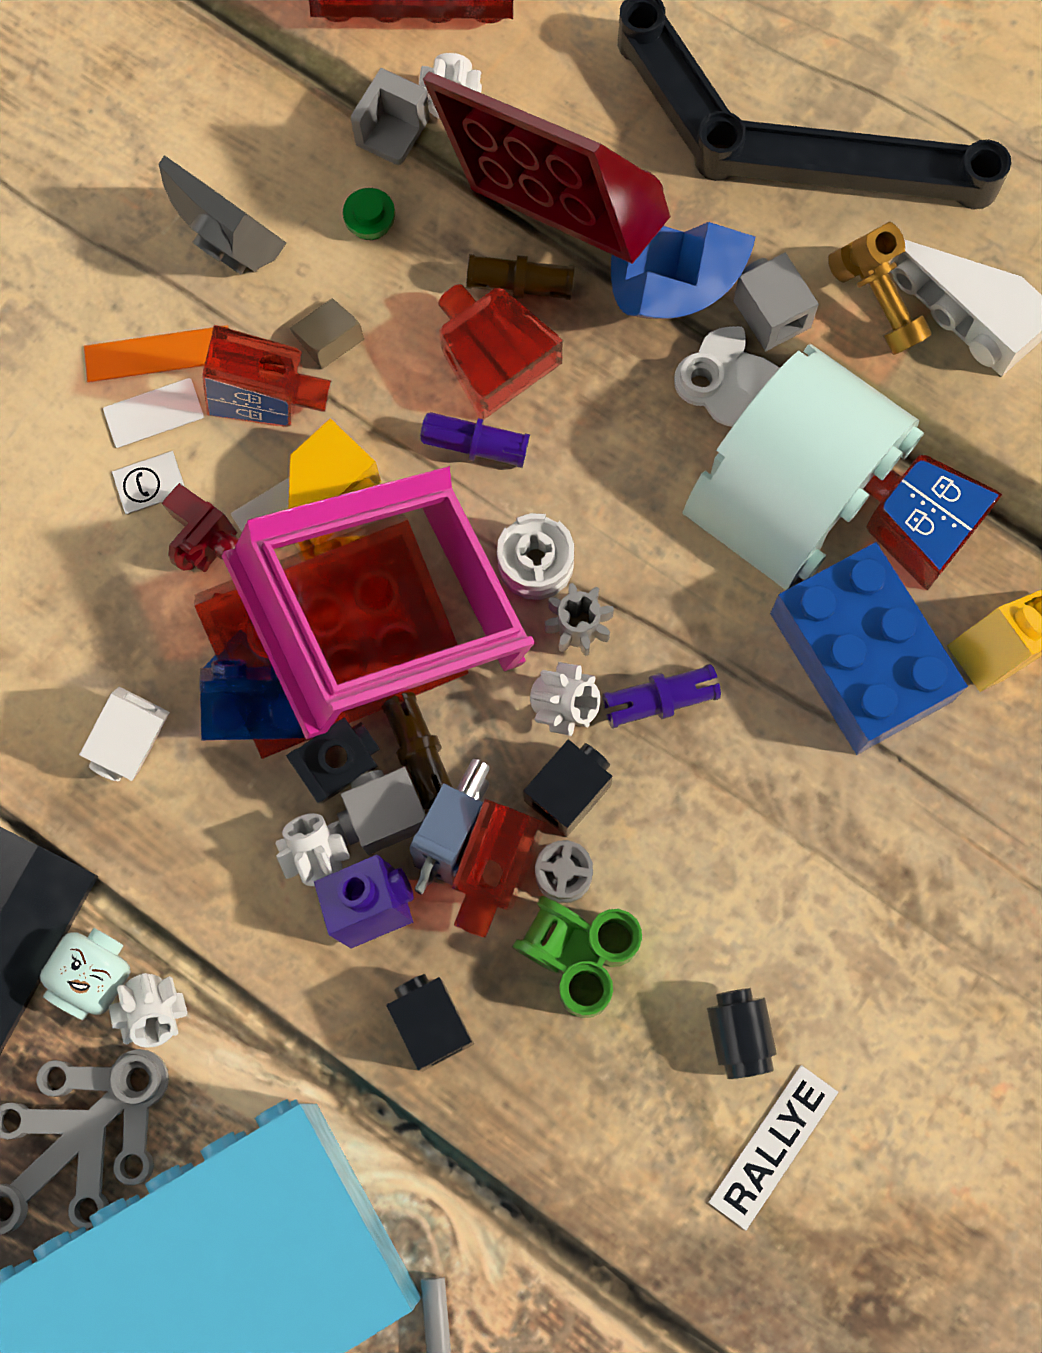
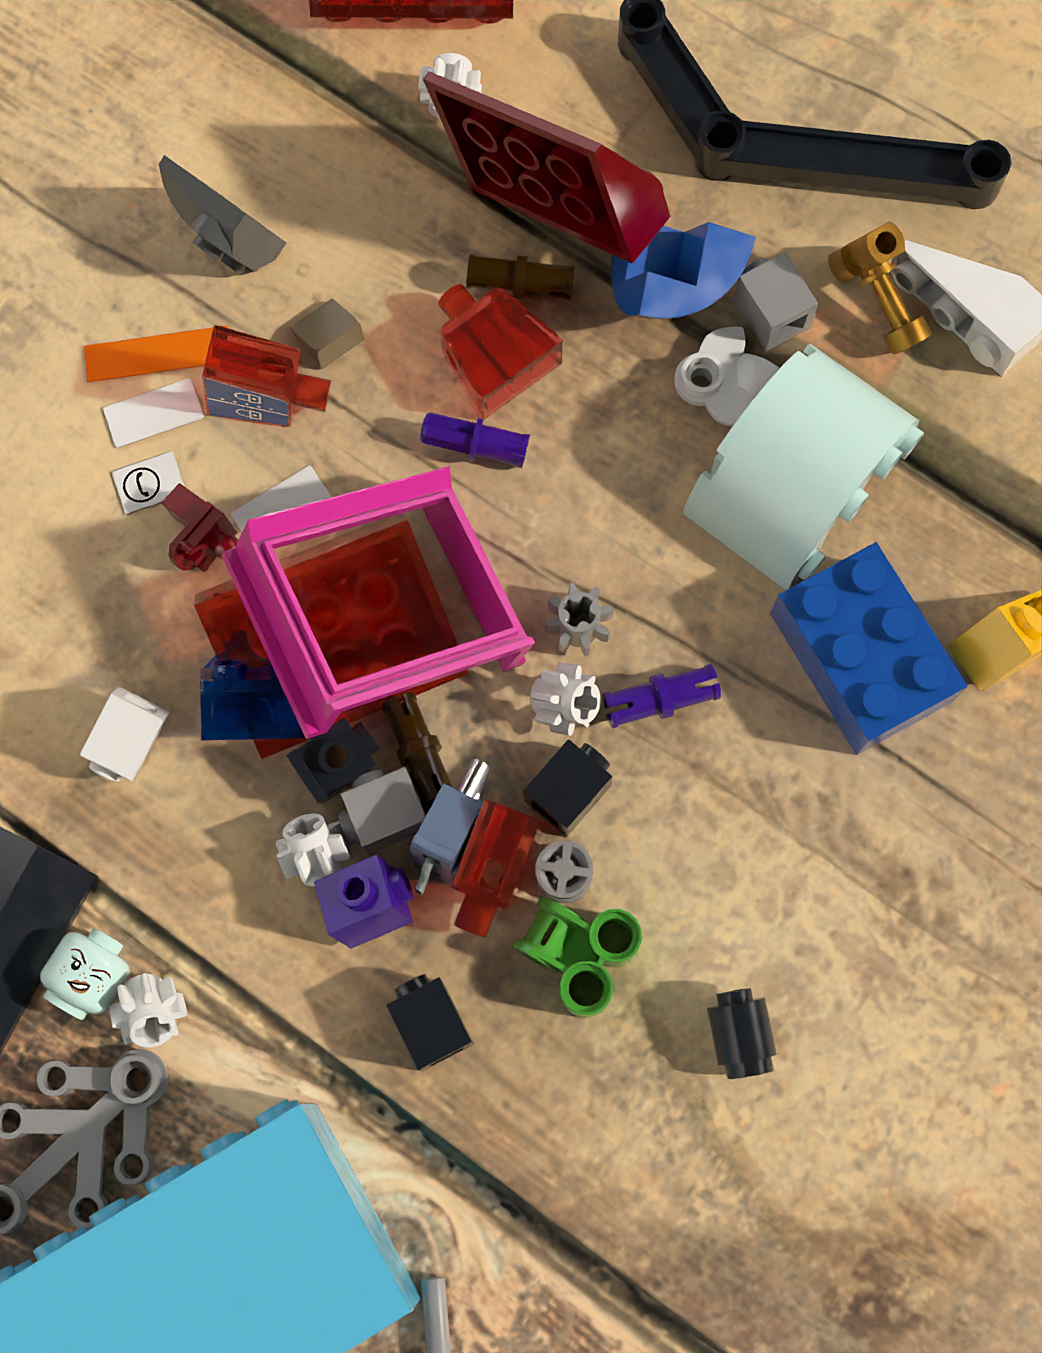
yellow slope [288,418,381,554] -> none
green plate [343,188,395,240] -> none
light grey panel [351,68,430,165] -> none
white wheel [497,513,574,600] -> none
white sticker [708,1065,838,1230] -> none
torso [863,454,1002,590] -> none

